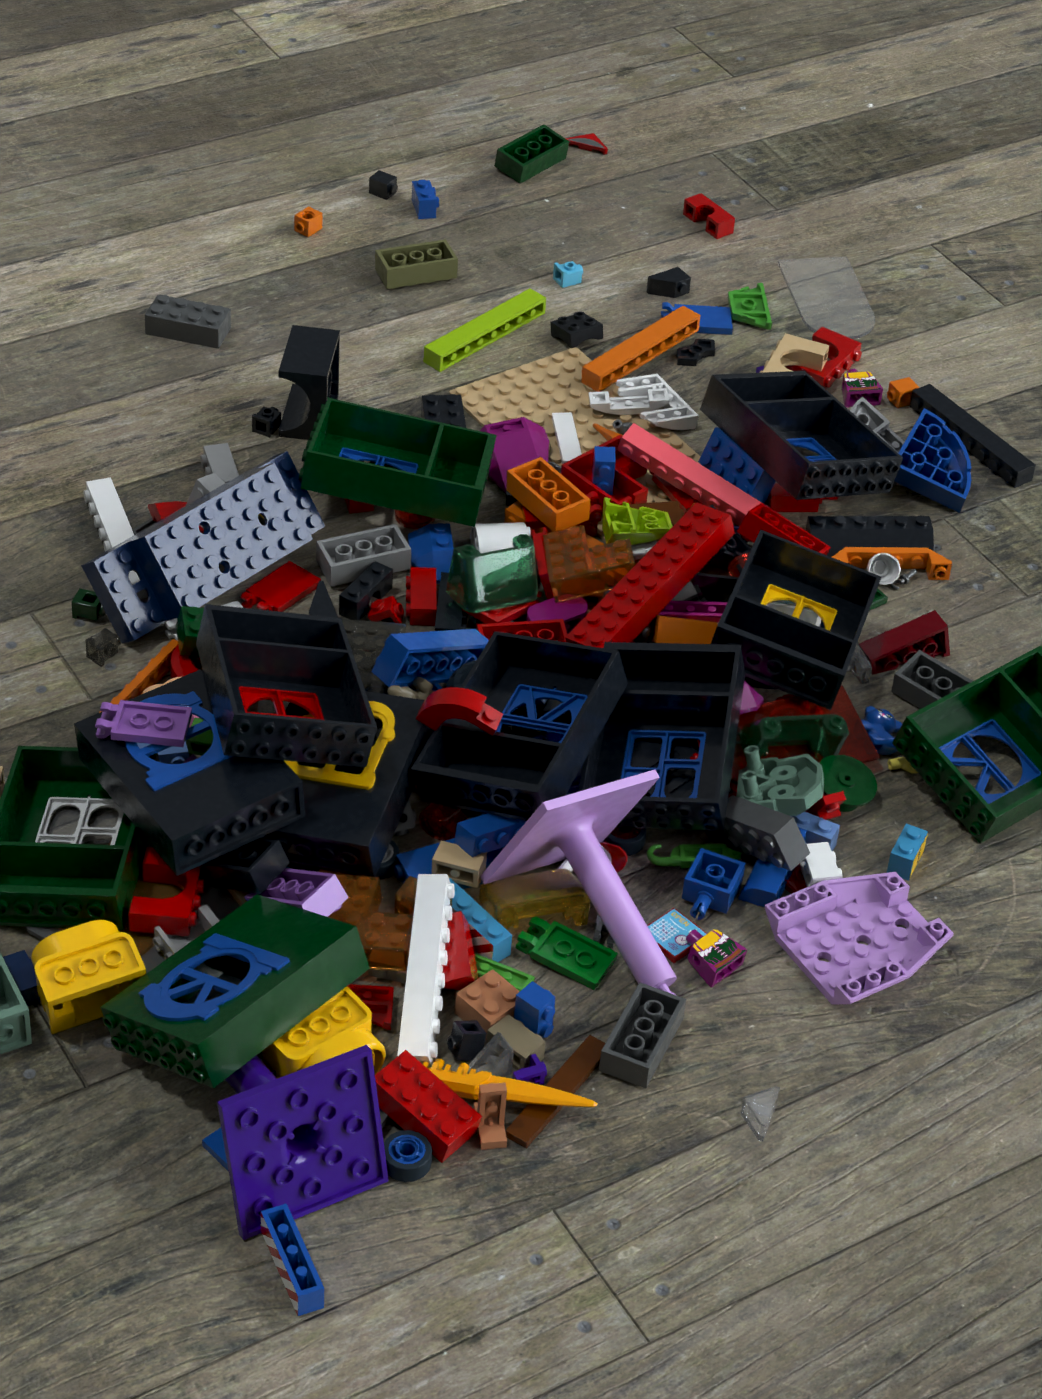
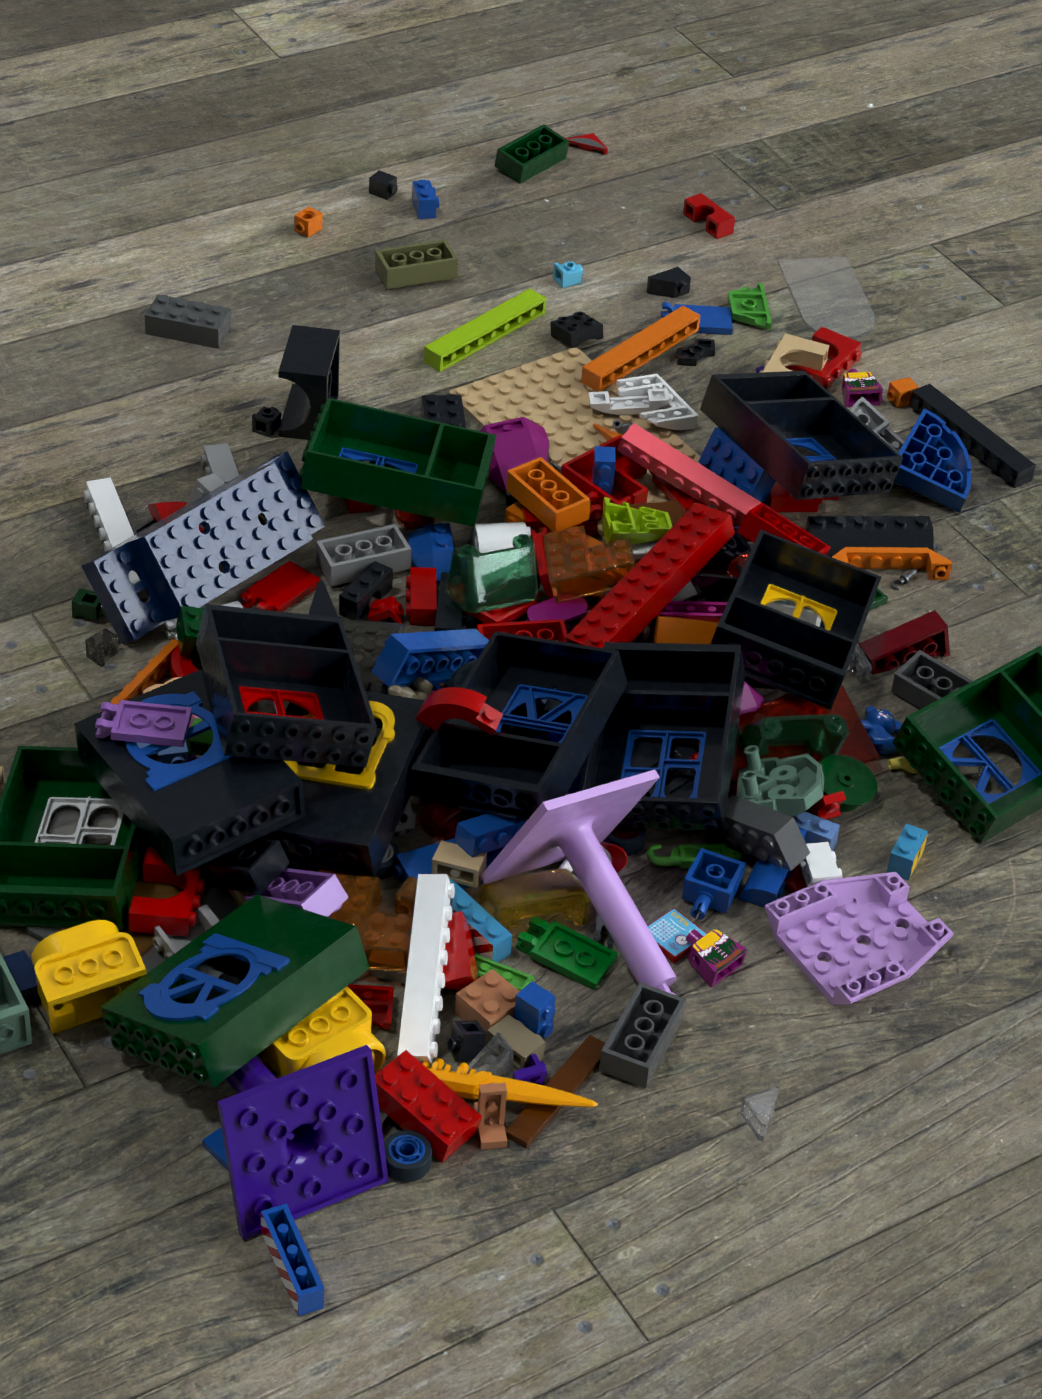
white tile [551,412,582,464] -> none
white hair [867,553,901,585] -> none

